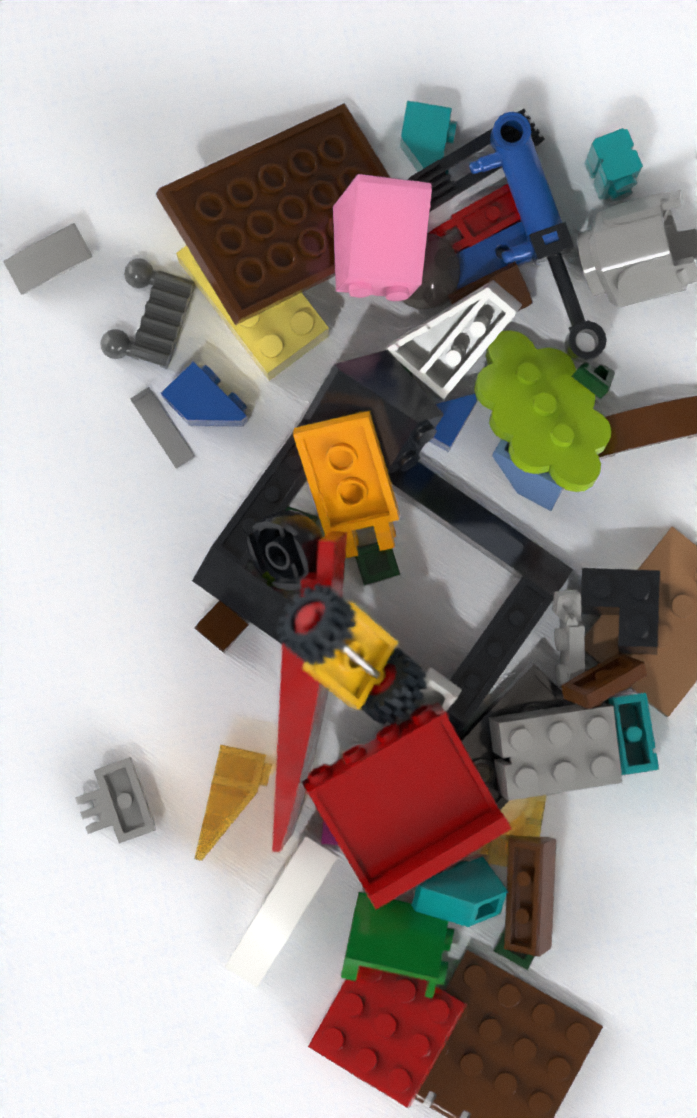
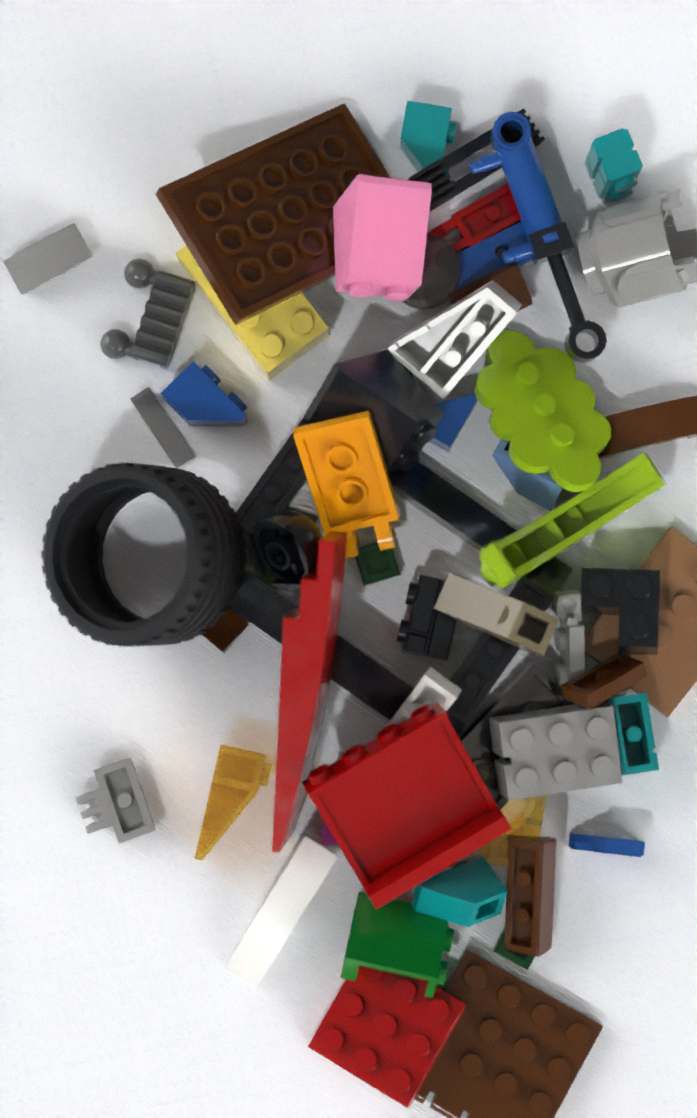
plate [278,585,427,725] -> none
dark green tile [571,362,615,399] -> none
none -> black tyre [41,463,246,647]
none -> black brick [397,575,457,662]
none -> dark tan slope [433,573,560,657]
none -> lime arch [479,452,667,590]
none -> blue tile [568,833,645,857]

